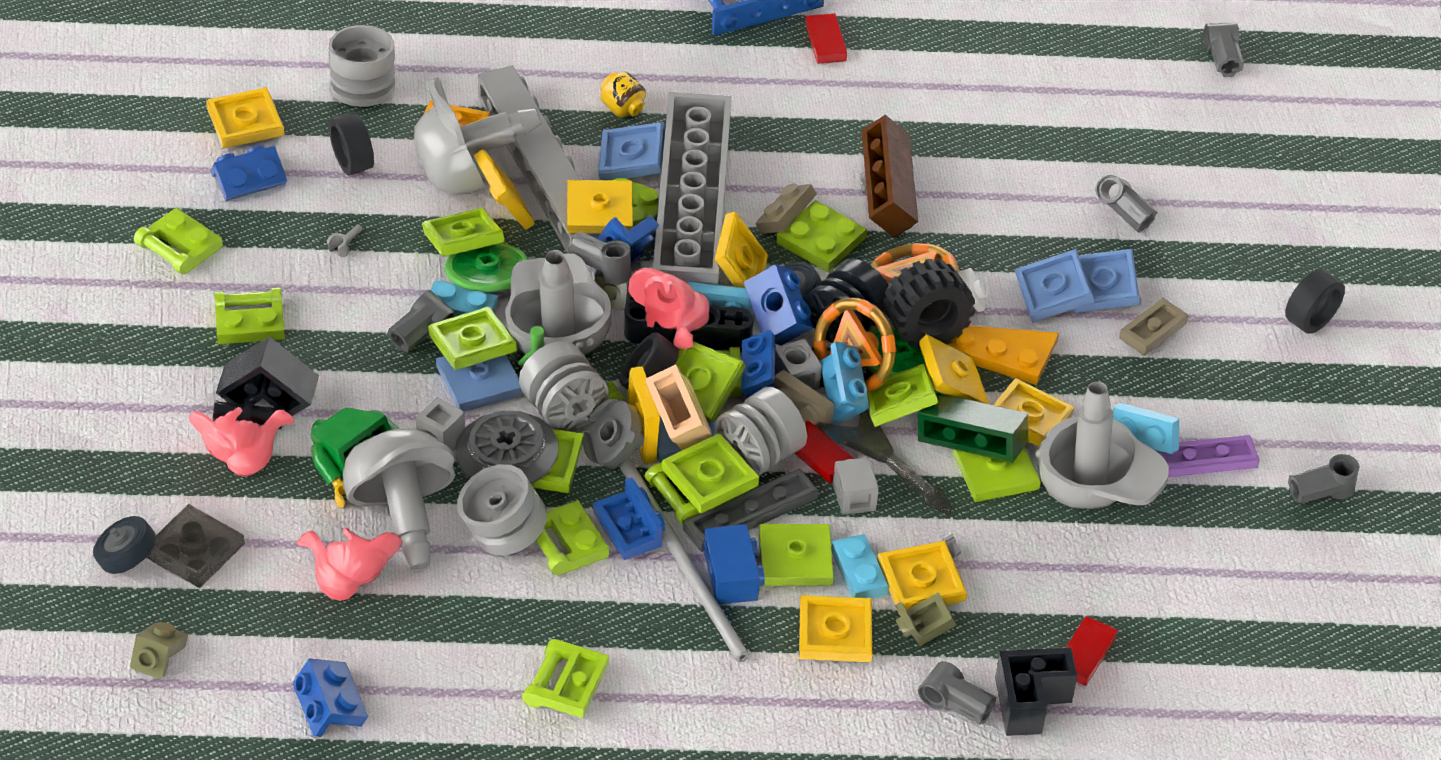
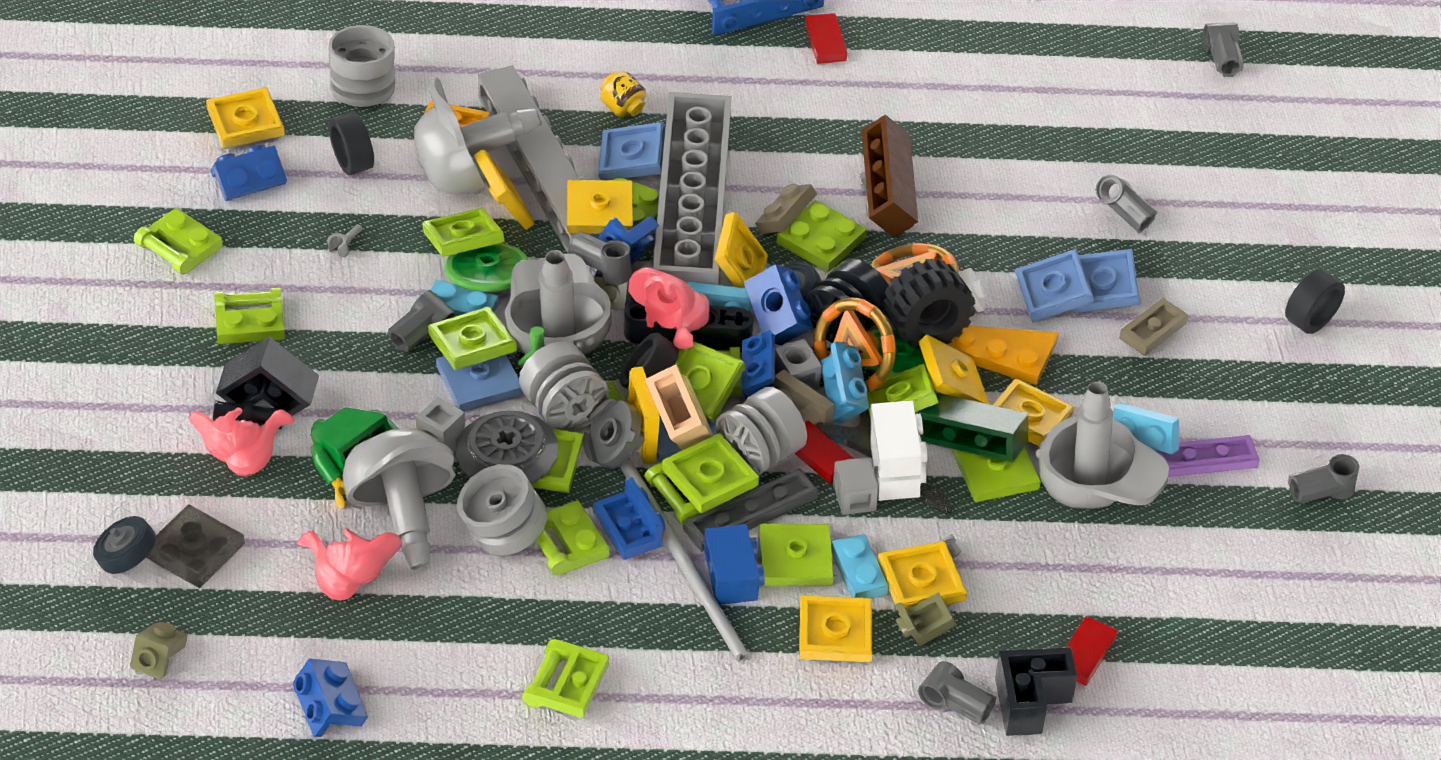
none -> white piece [870,401,927,501]

